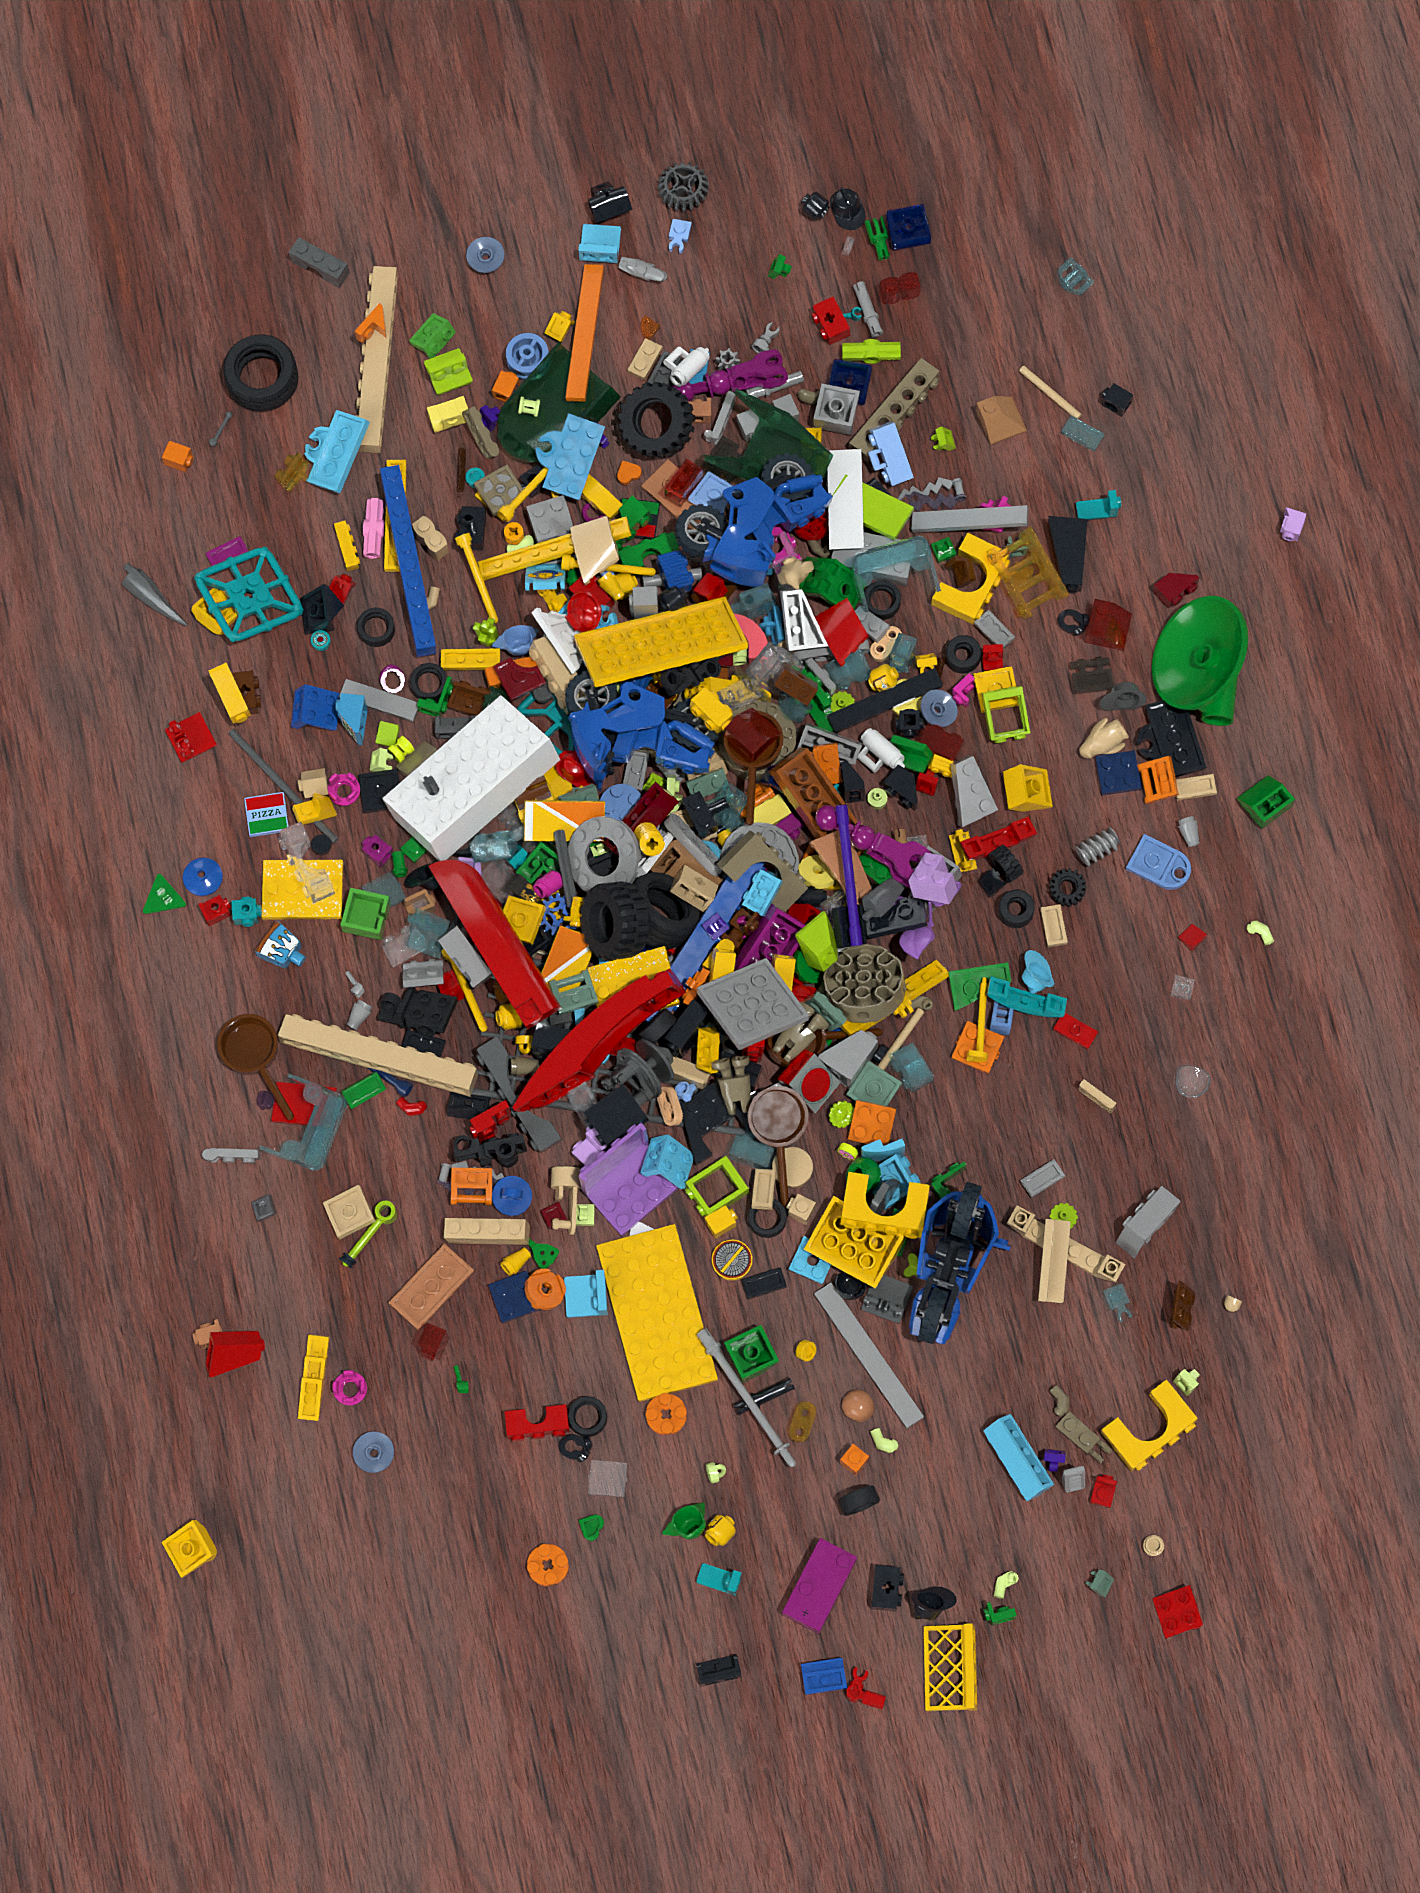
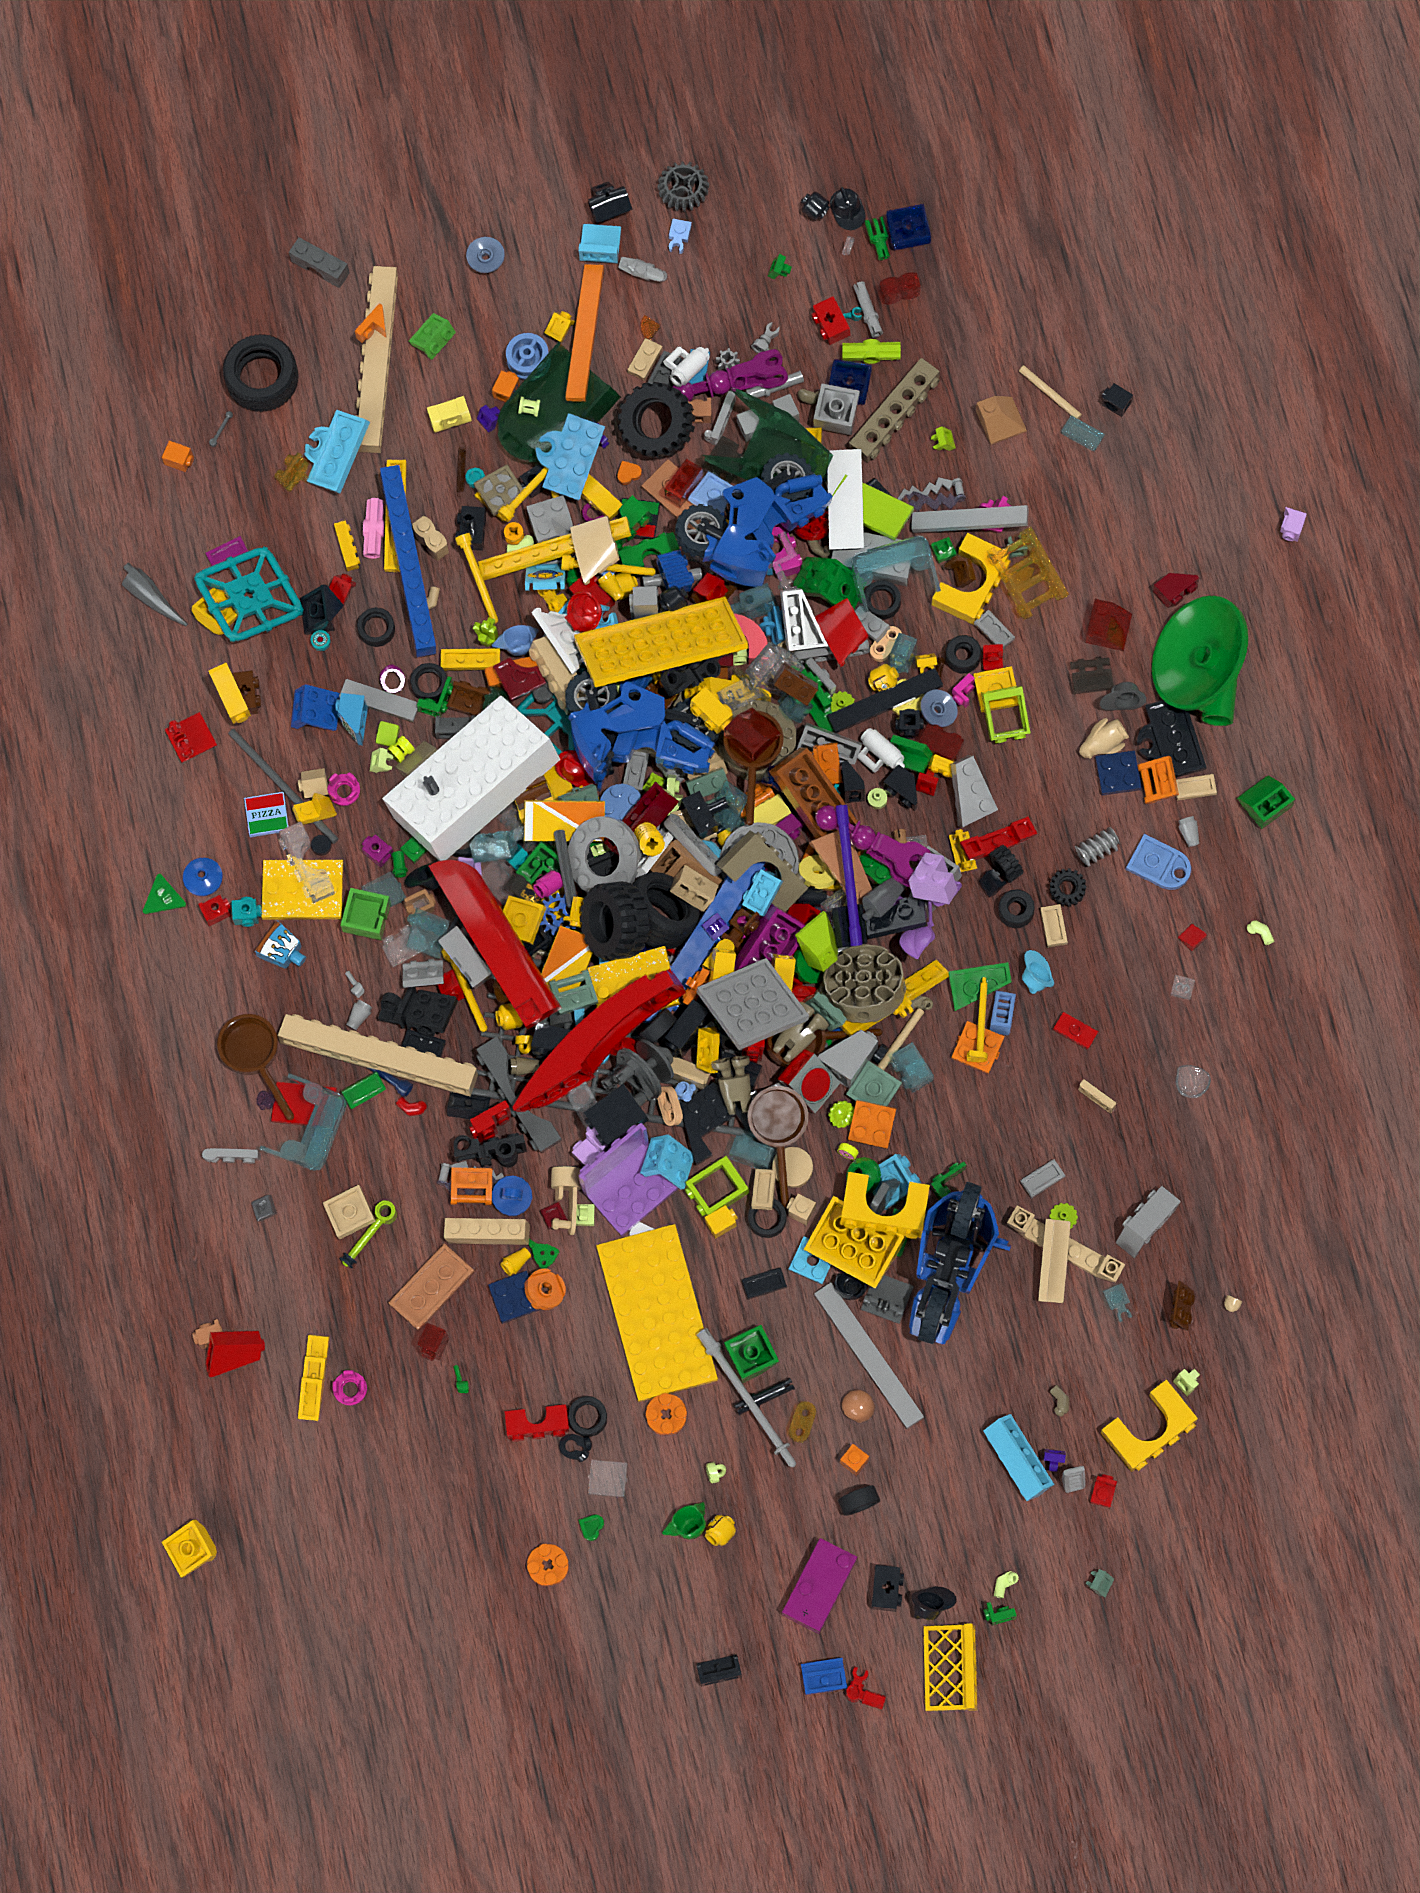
sand blue dish [353,1432,394,1473] -> none
black tile [358,769,400,814] -> none
lime bracket [424,348,473,395] -> none
dark tan hinge [462,406,499,459] -> none
medium azure bracket [564,1270,608,1318] -> none
teal bracket [696,1563,742,1596] -> none
tile [712,1240,753,1281] -> none
tan animal [777,556,814,590] -> none
yellow tile [795,1340,816,1362] -> none
clear light blue brick [825,650,871,690] -> none
medium azure slope [861,1139,905,1161] -> none
light blue piece [868,421,914,486] -> none
yellowish green arm [870,1428,898,1453] -> none
lime piece [904,1253,918,1278] -> none
teal slope [987,976,1067,1017] -> none
yellow slope [1003,764,1053,812] -> none
black slope [1047,516,1088,593] -> none
dark tan hinge [1055,1411,1112,1464] -> none
clear light blue piece [1057,257,1094,295] -> none
black piece [1058,609,1089,636] -> none
teal bracket [1076,490,1121,520] -> none
tan plate [1143,1535,1164,1556] -> none
red hinge [1152,1585,1203,1639] -> none

